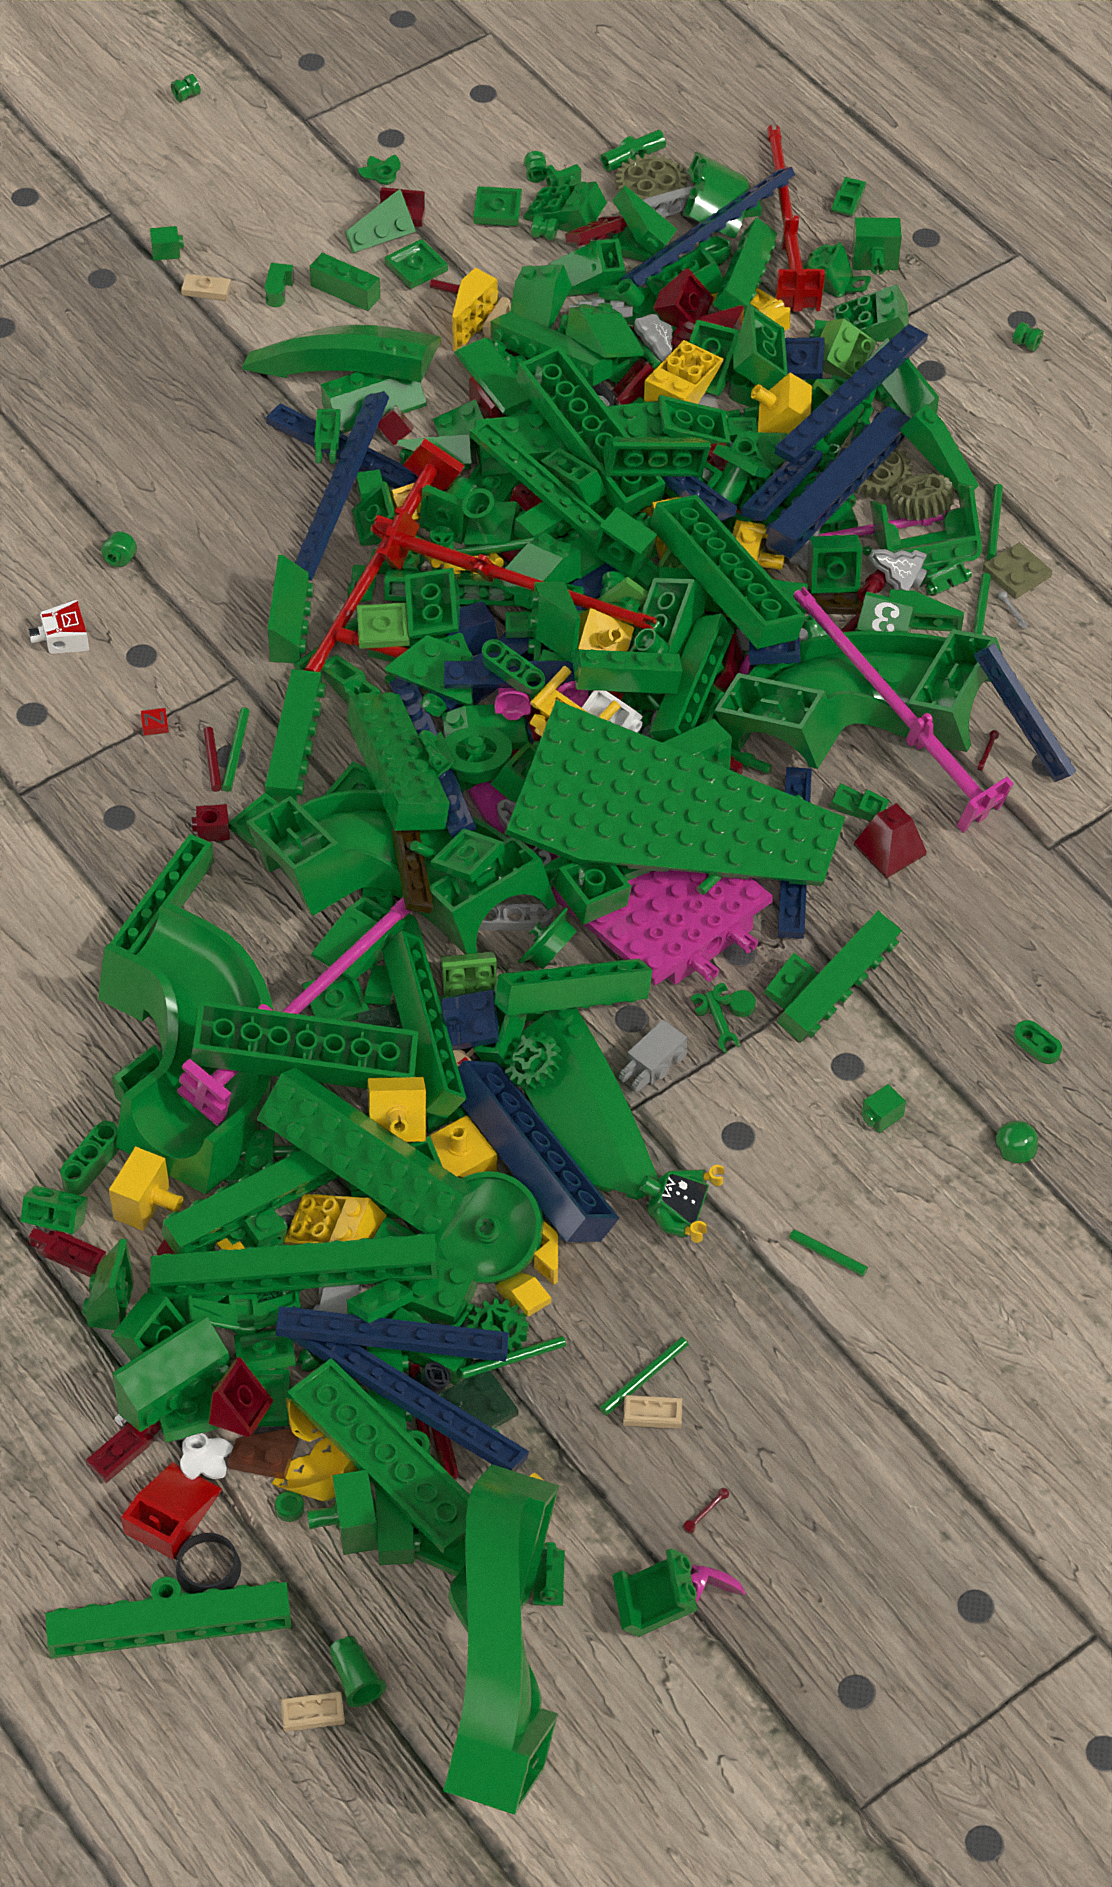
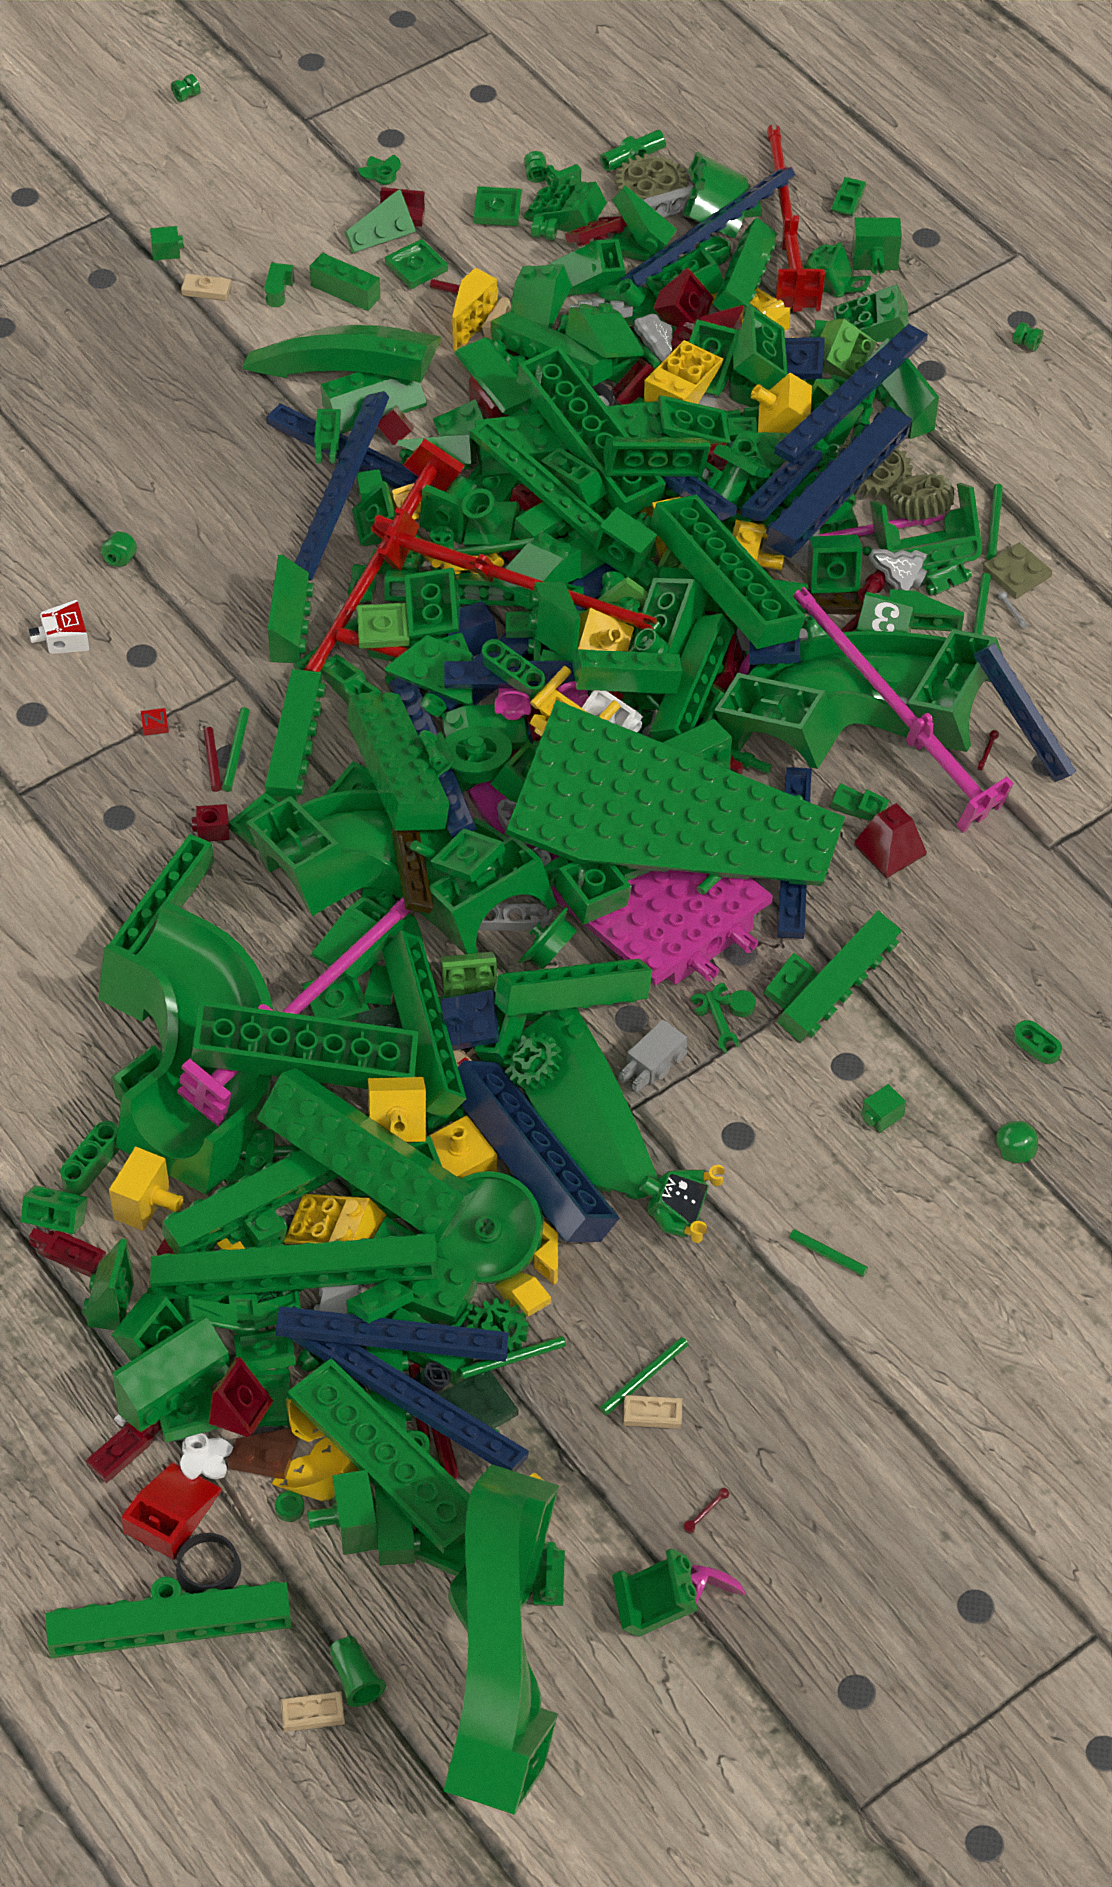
green wedge [899,404,979,492] -> none

